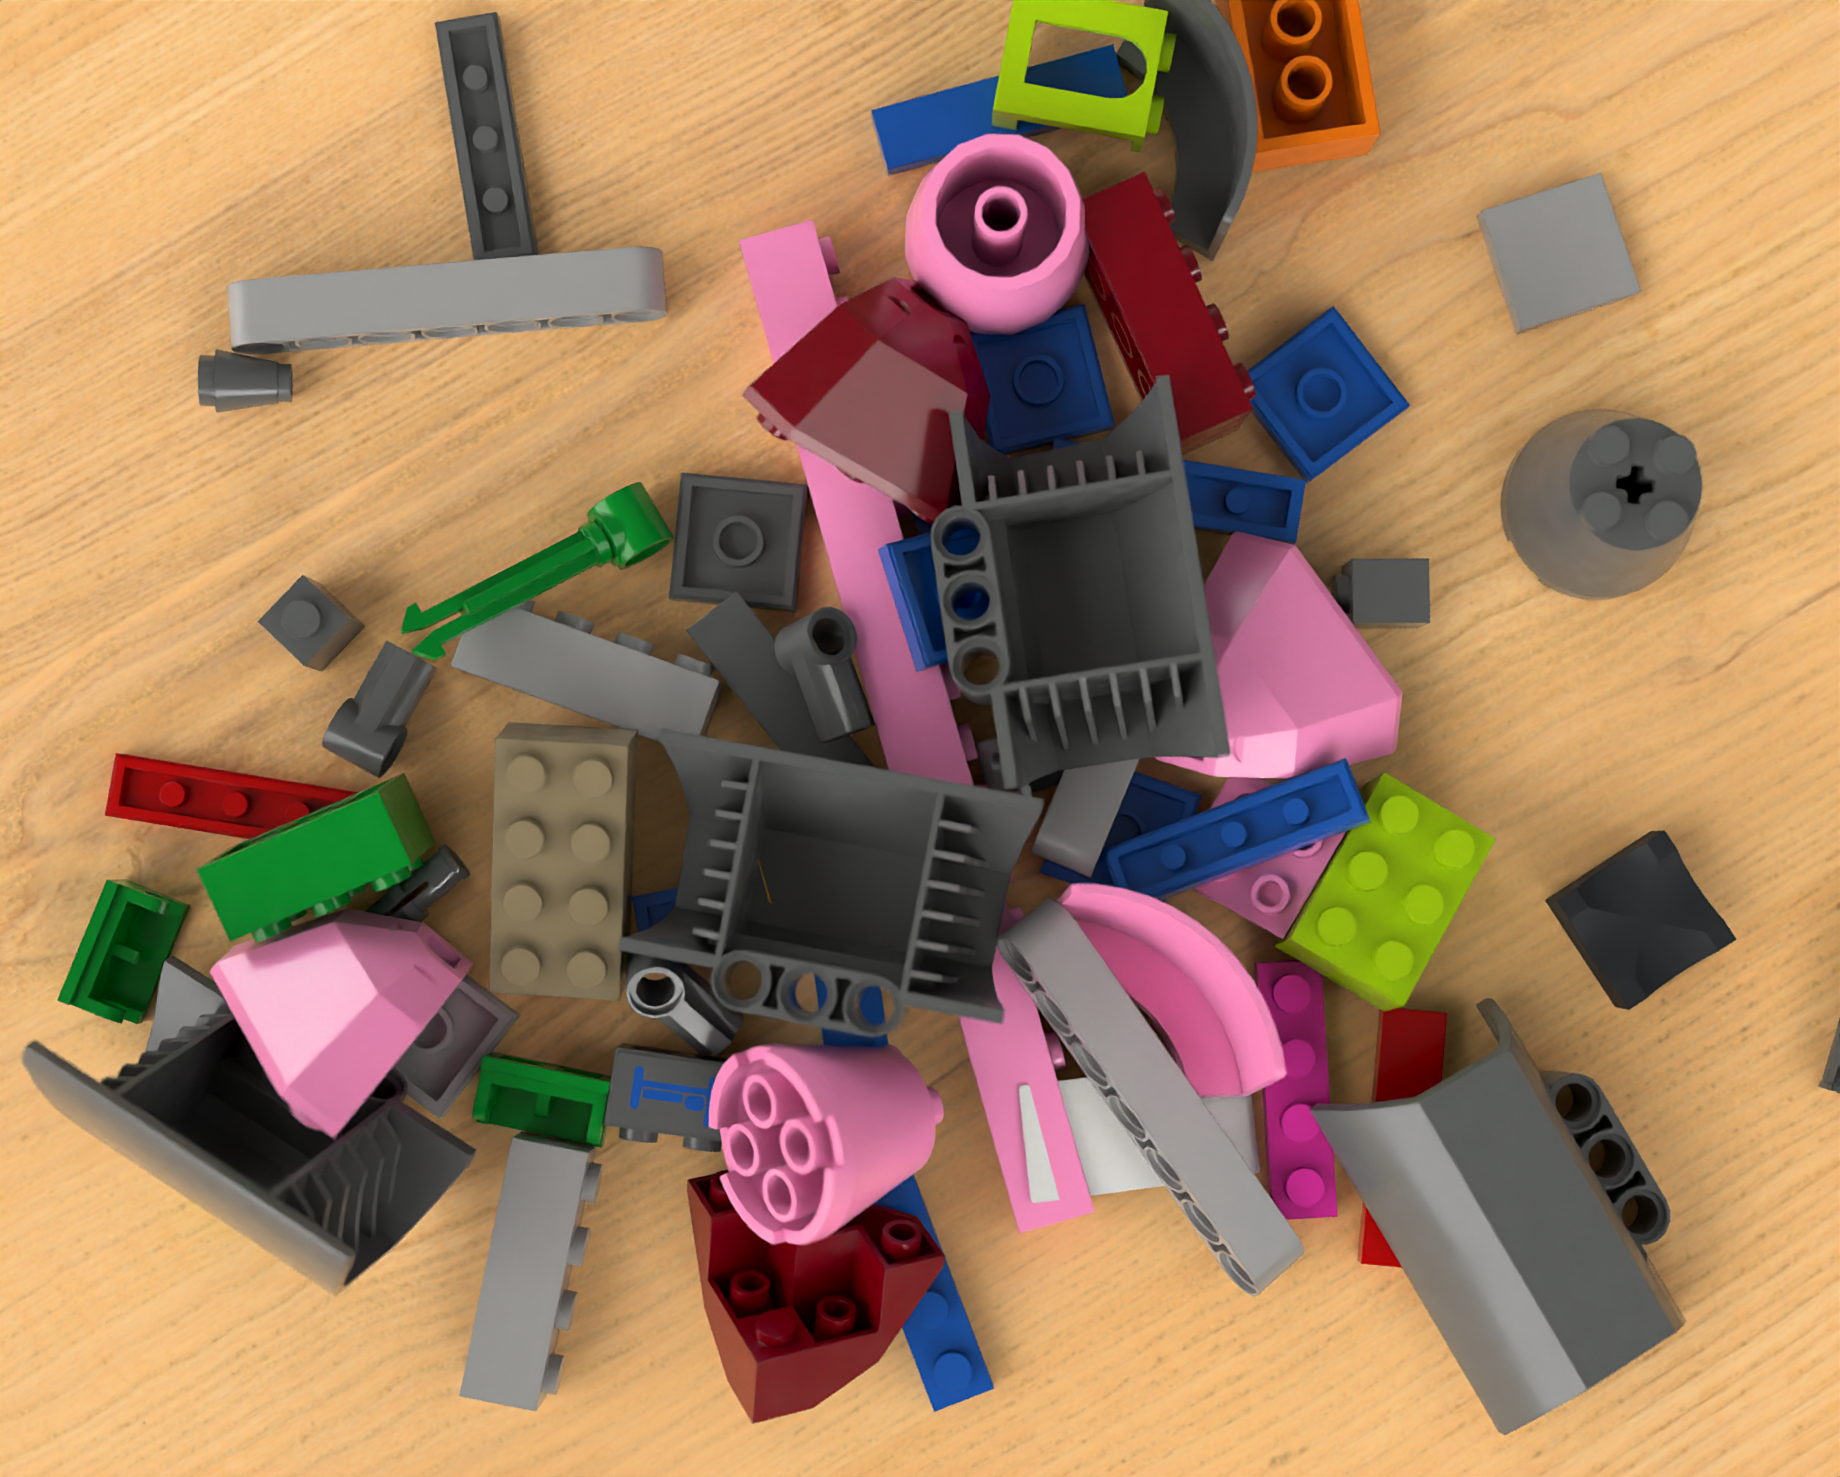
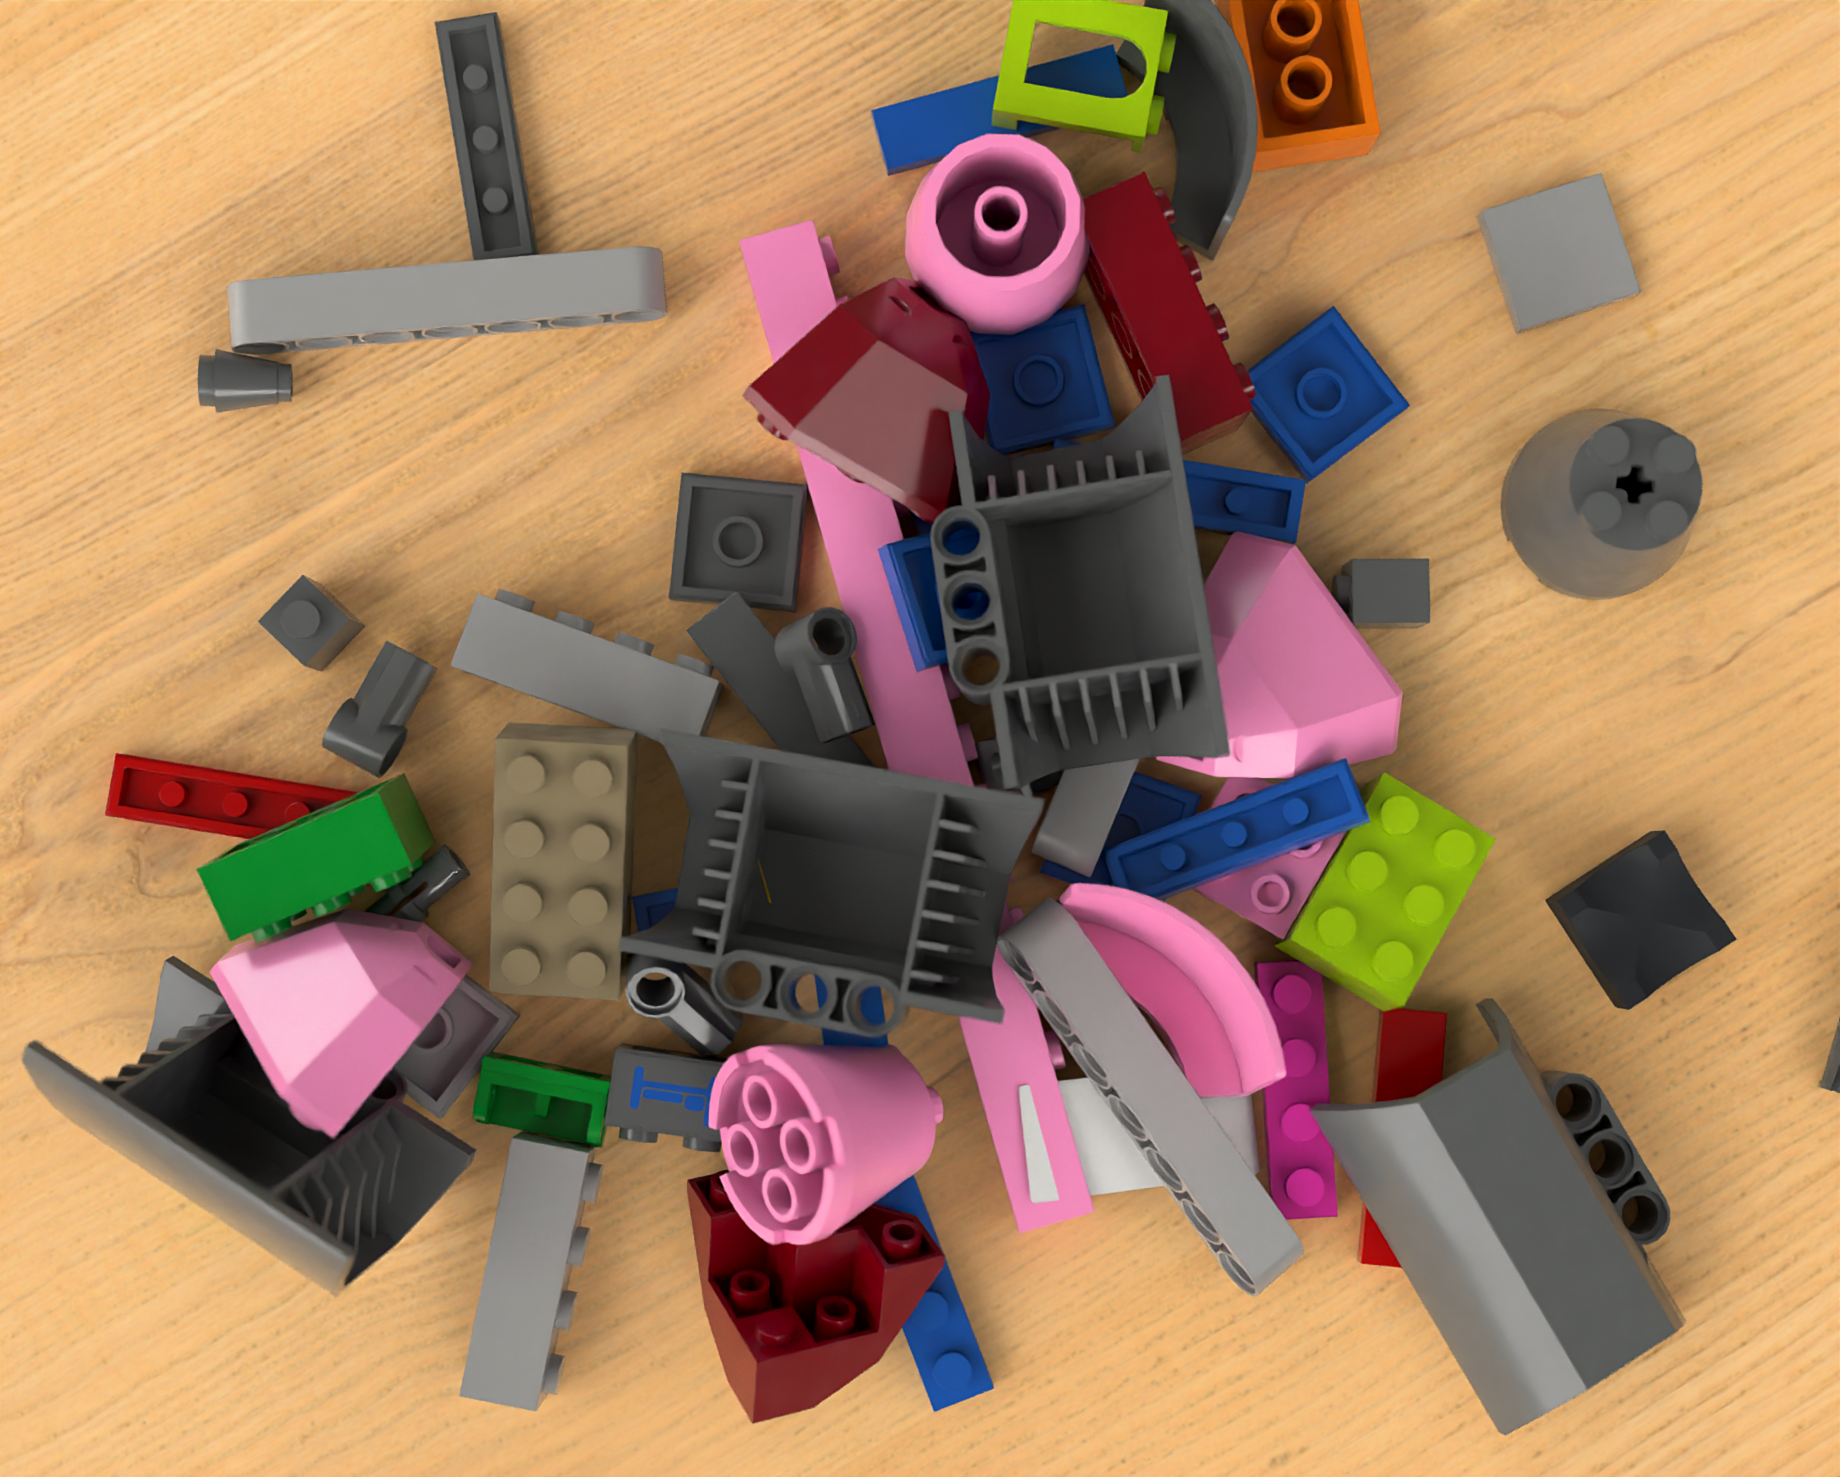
green hinge [57,879,190,1024] -> none
green piece [400,482,674,661] -> none

